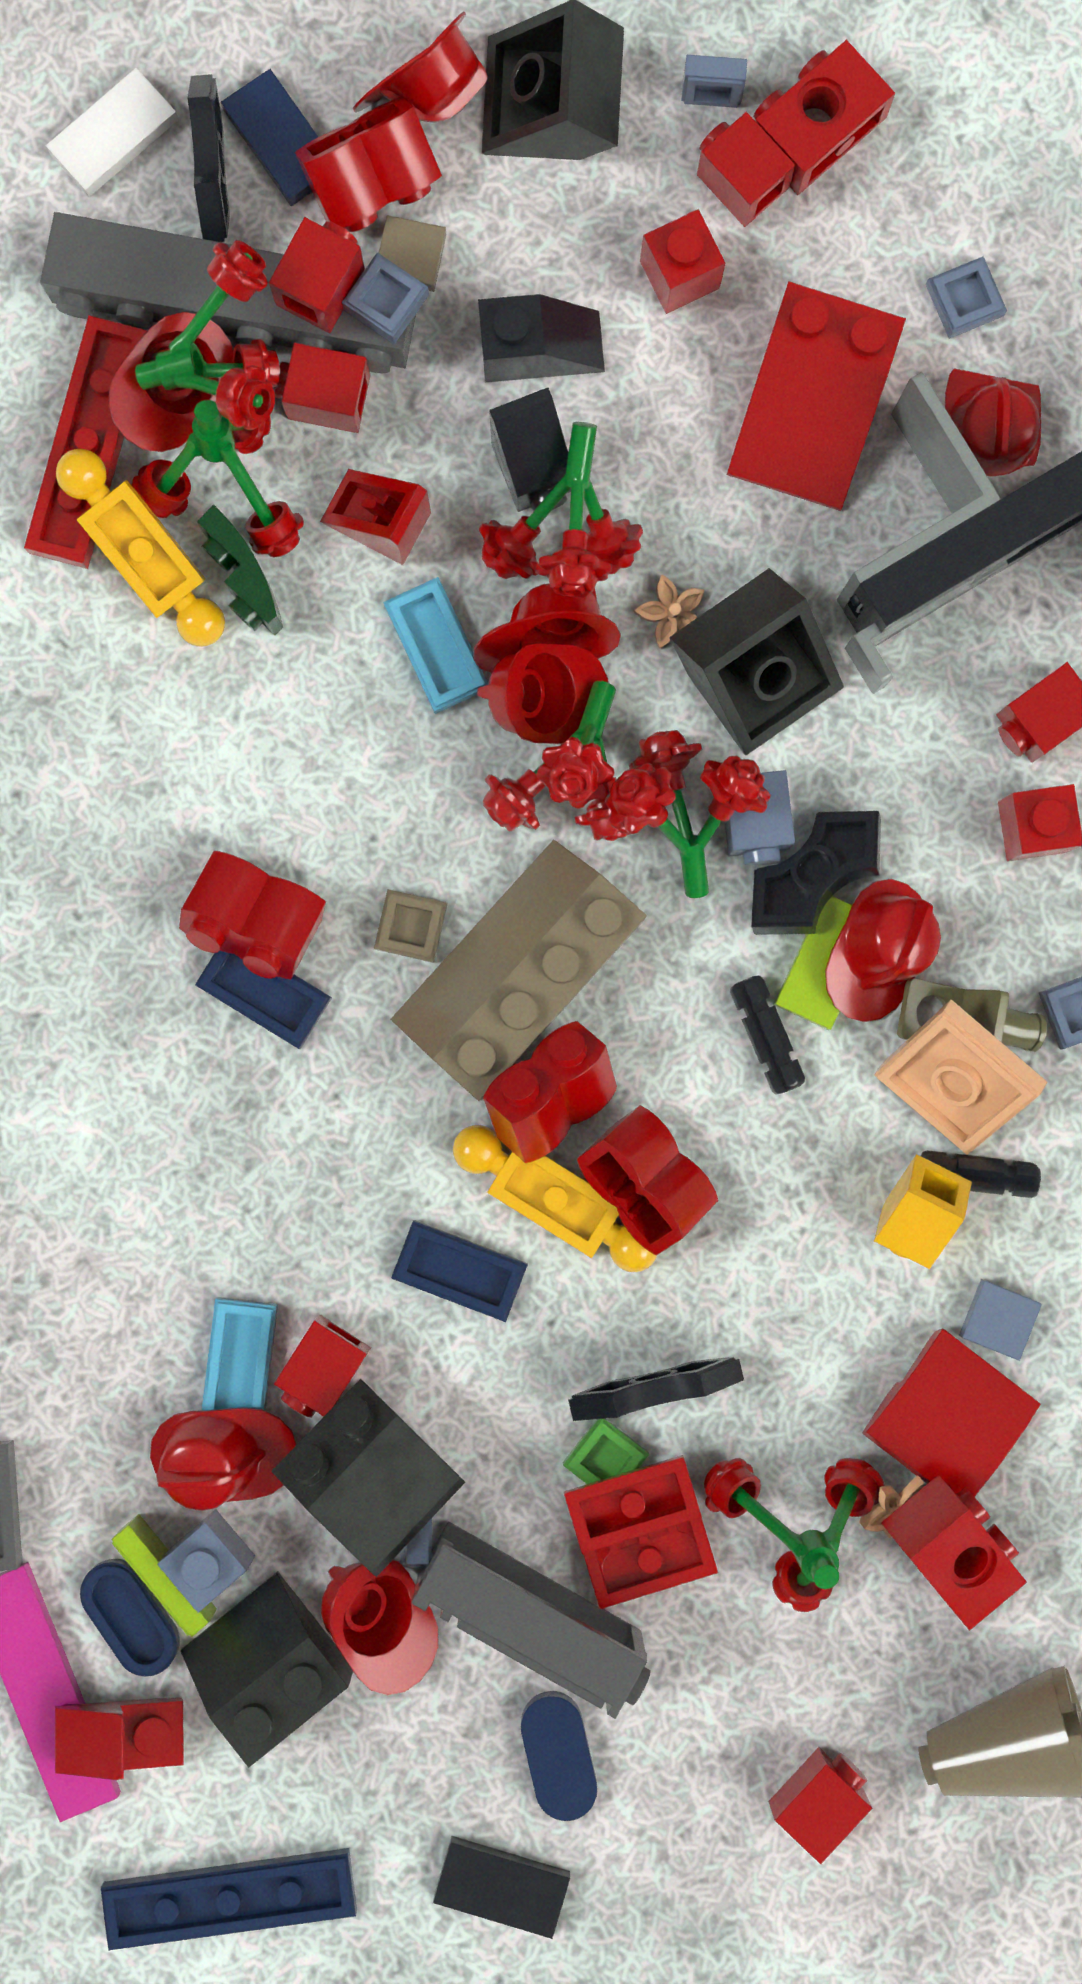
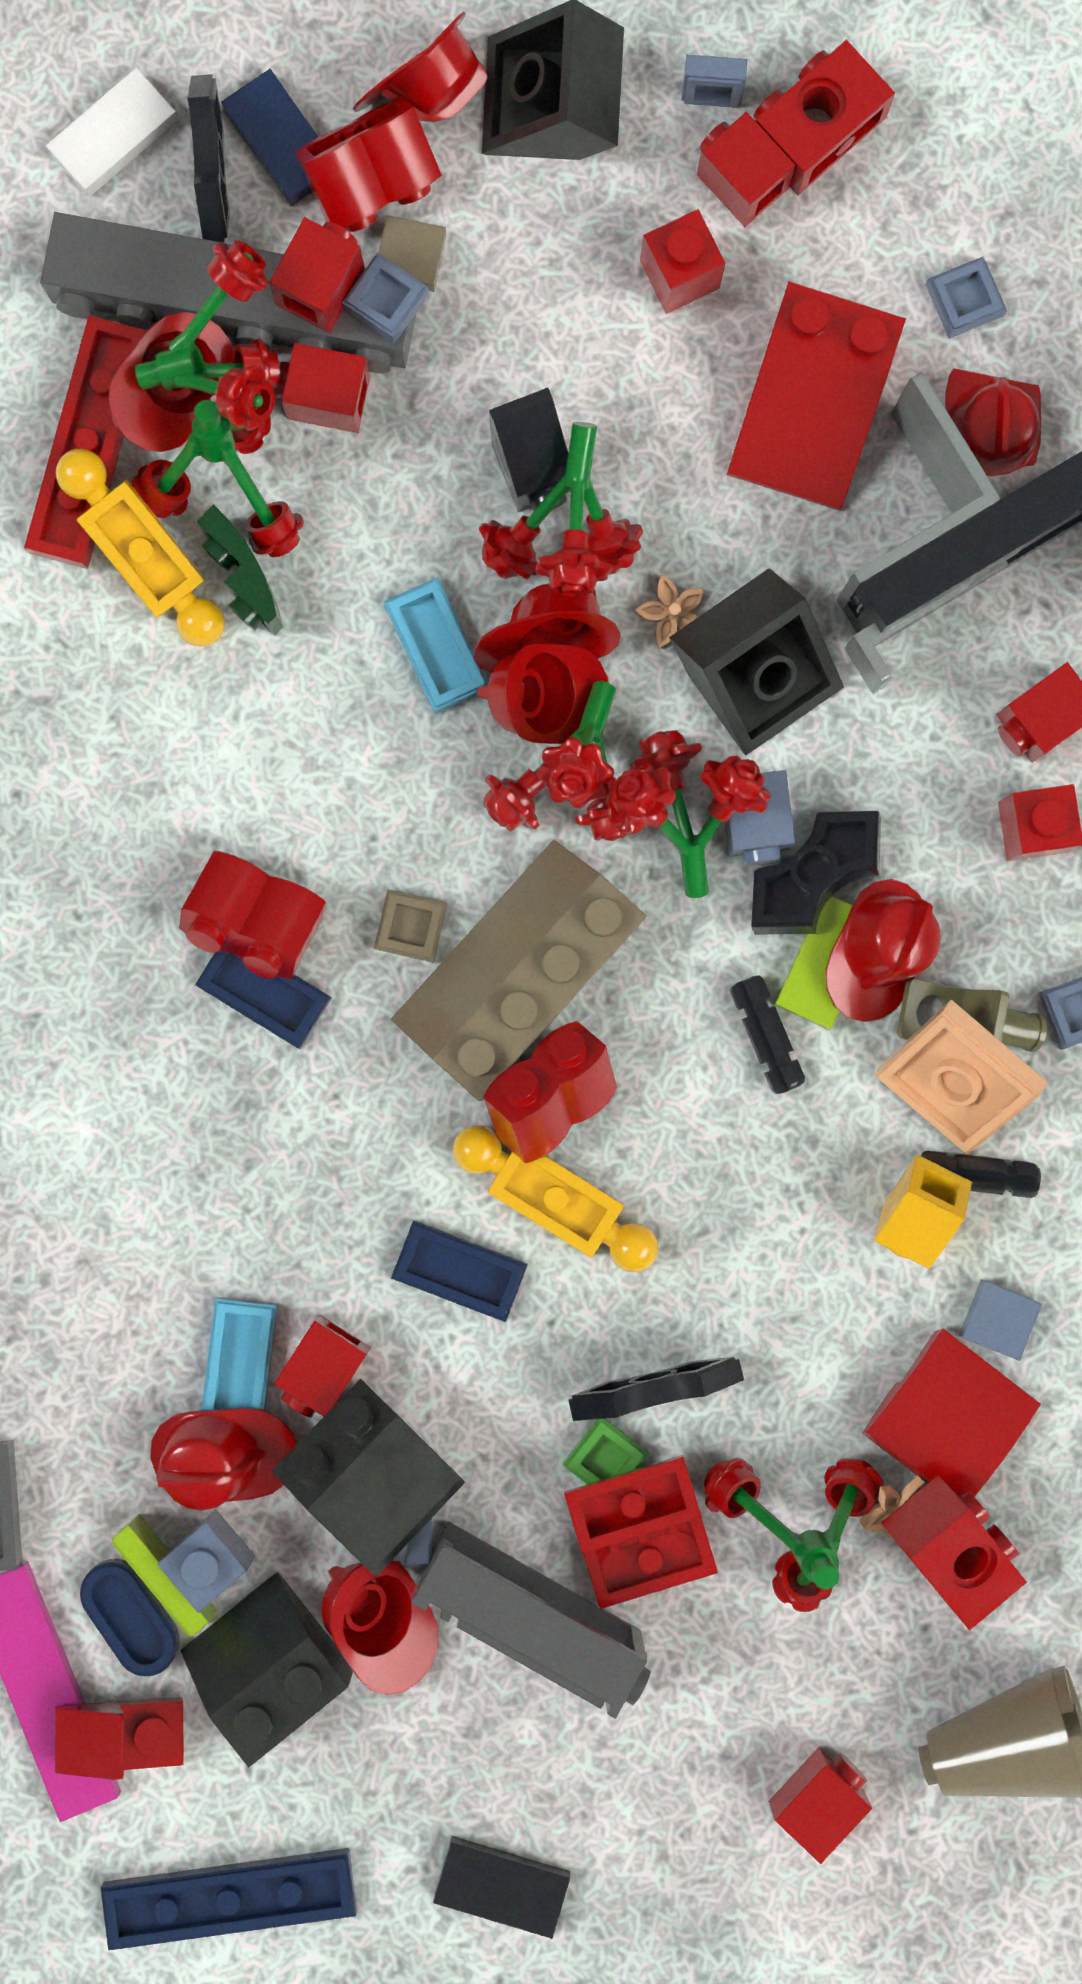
red slope [320,469,431,565] -> none
black slope [478,294,605,383] -> none
dark blue tile [521,1691,597,1821] -> none
red brick [577,1105,718,1255] -> none

